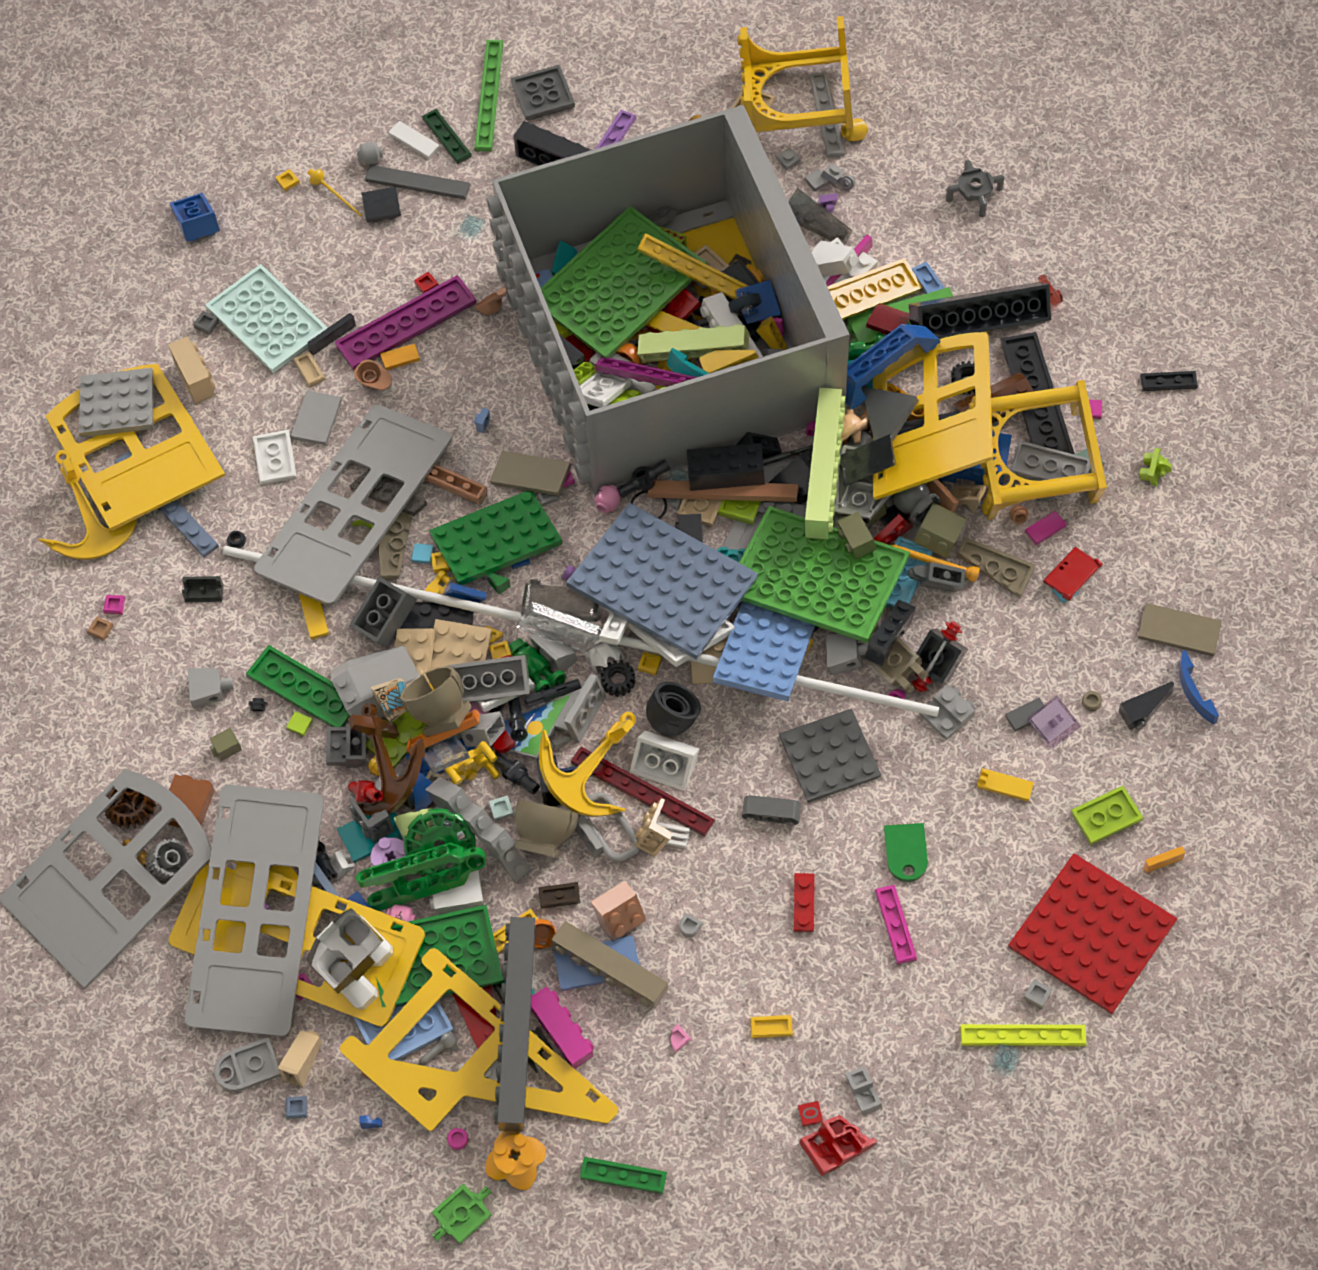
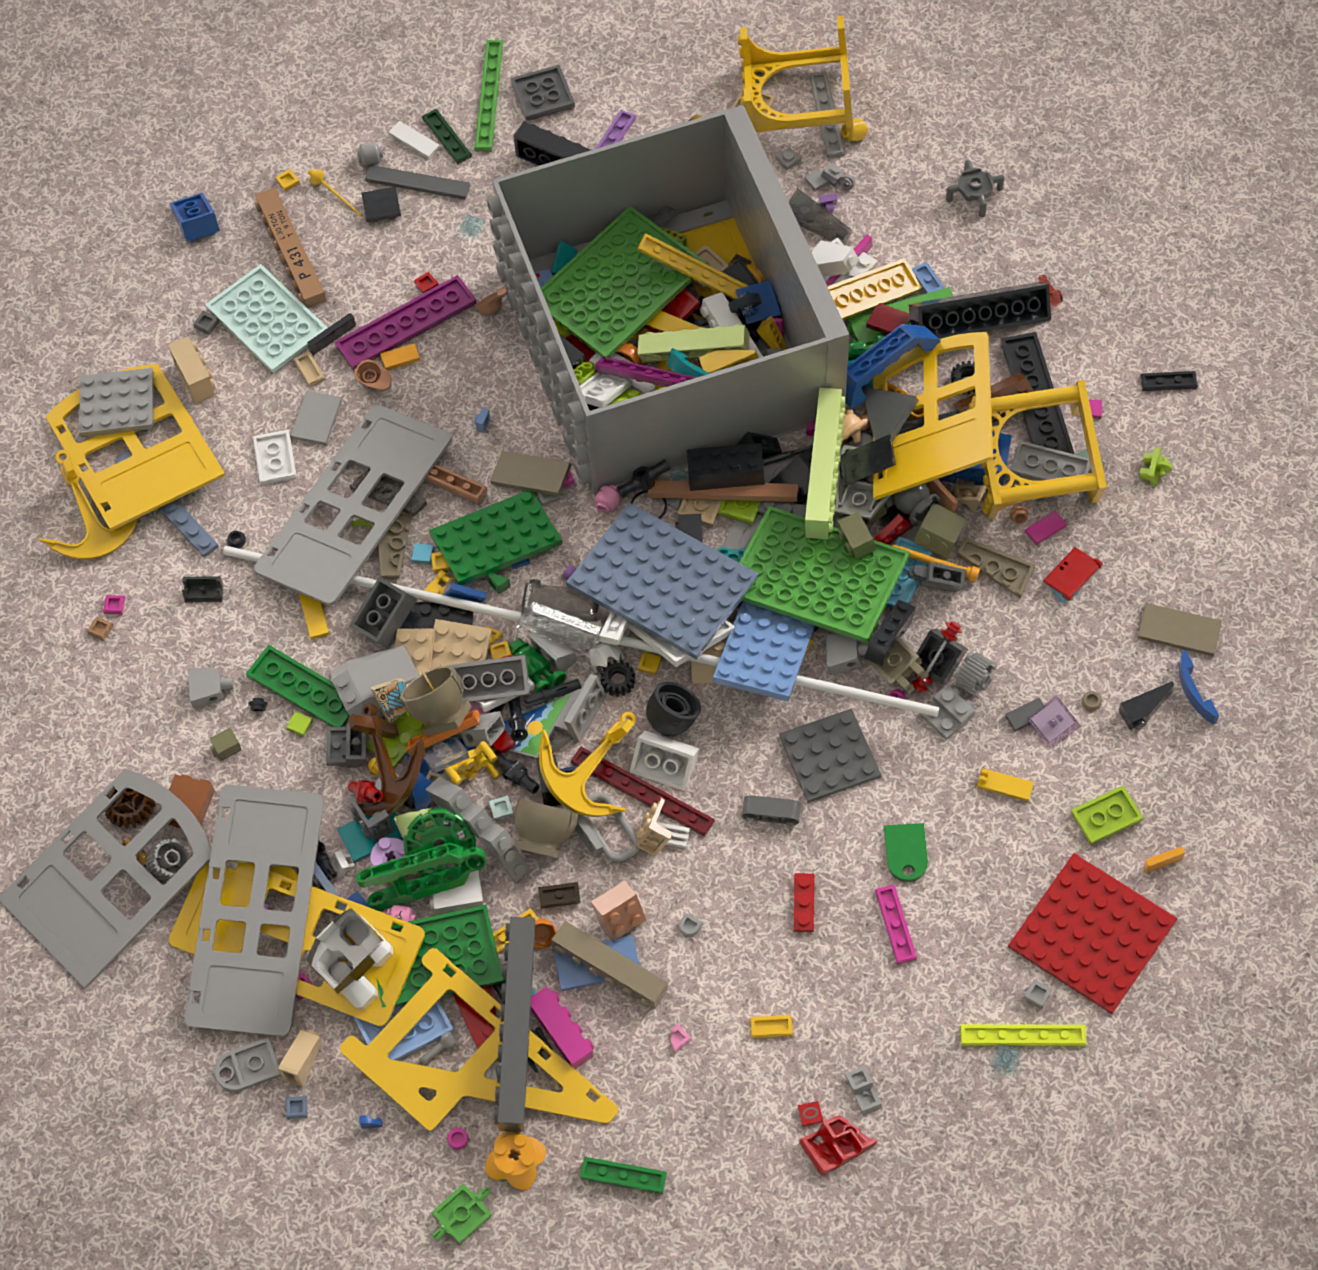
none -> medium nougat brick [254,187,327,308]
none -> light grey brick [953,652,998,697]

